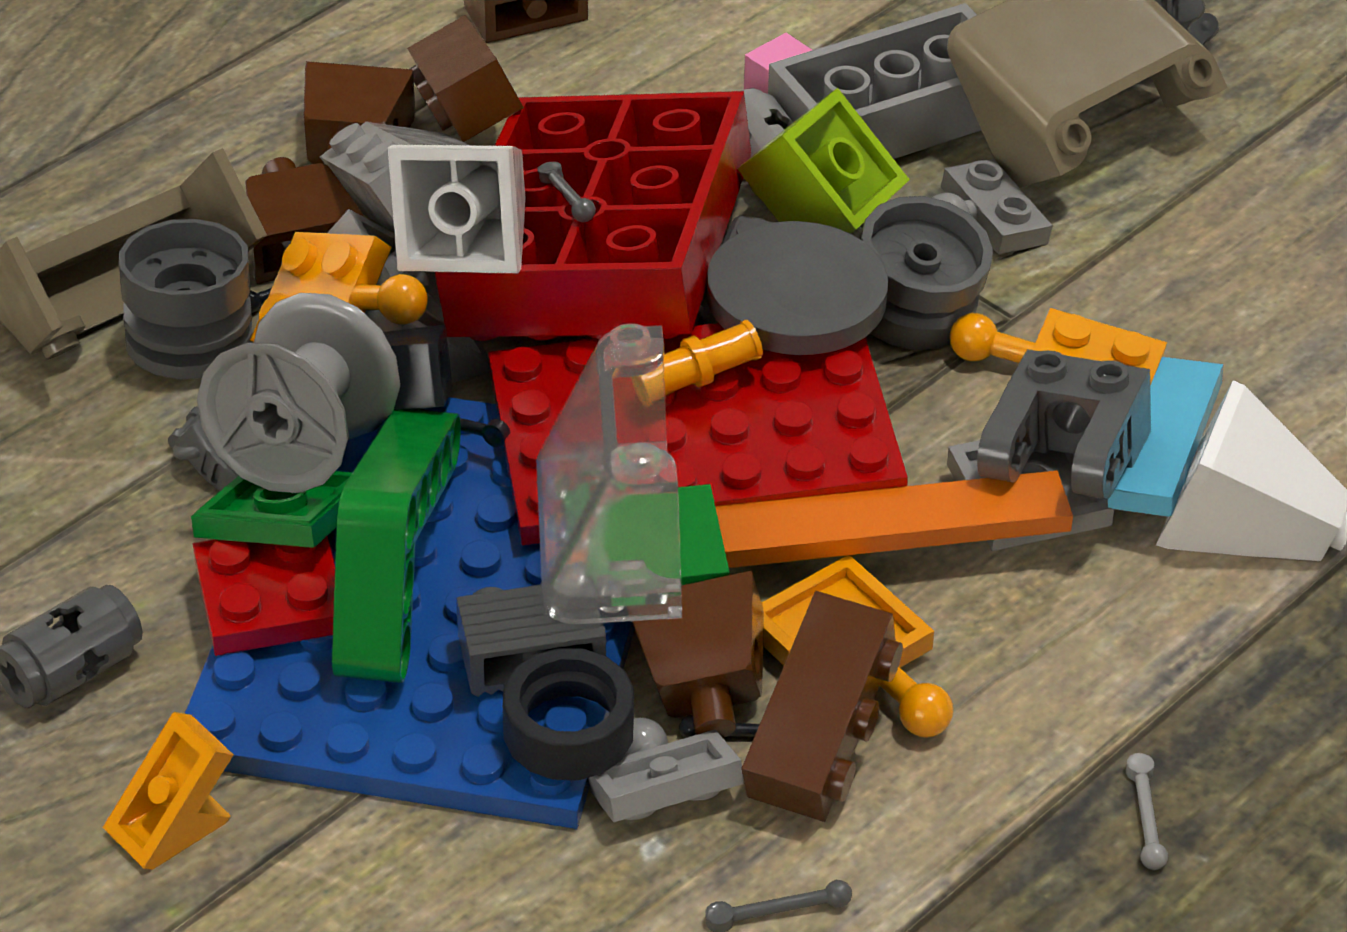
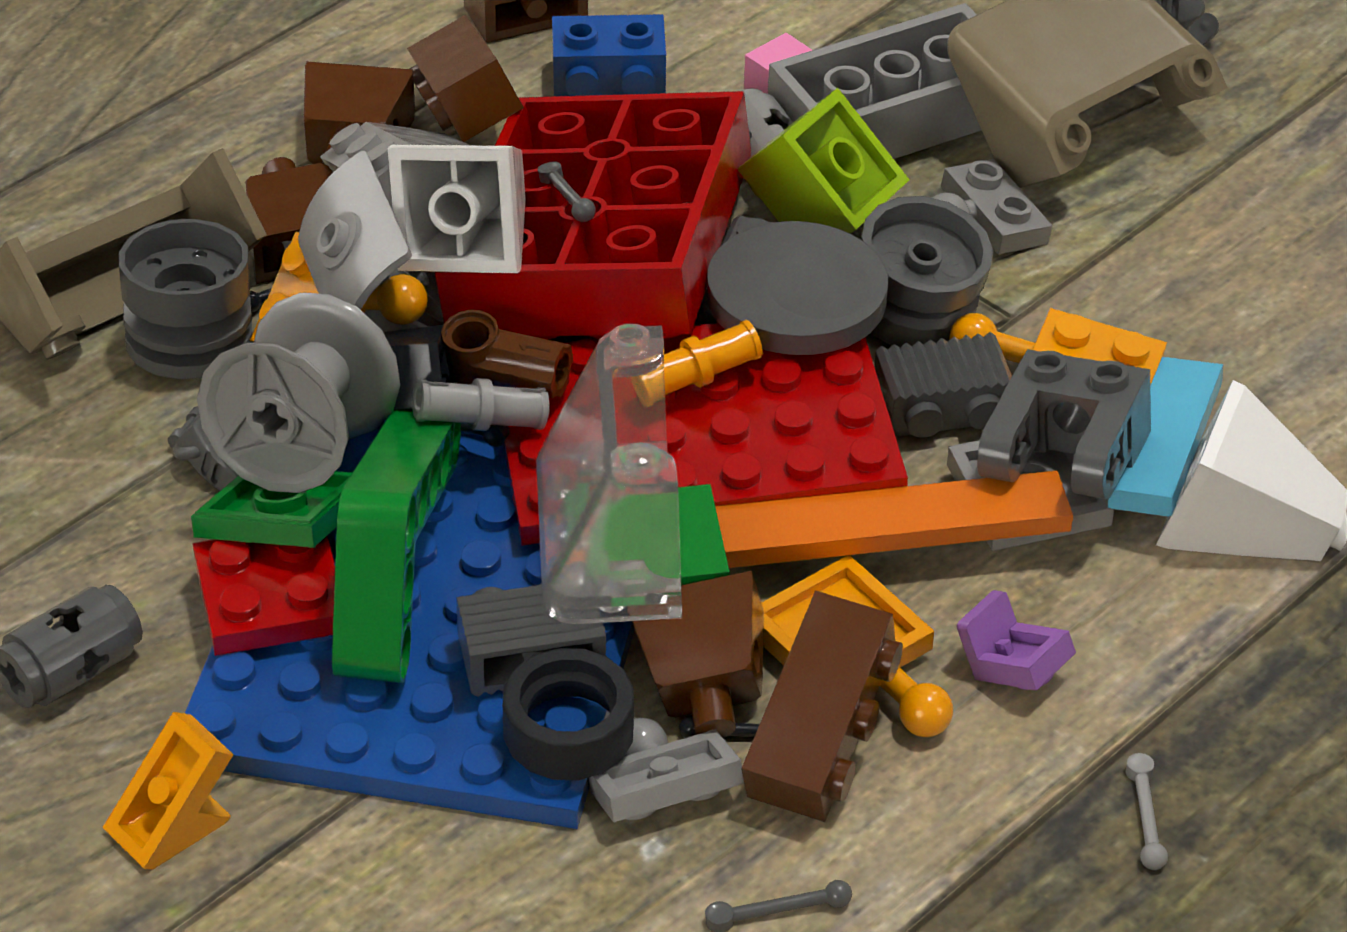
none -> light grey shield [298,151,412,310]
none -> light grey pin [413,378,549,431]
none -> reddish brown piece [441,310,573,398]
none -> blue brick [552,14,666,96]
none -> dark grey brick [874,332,1012,438]
none -> medium lavender bracket [957,590,1076,691]

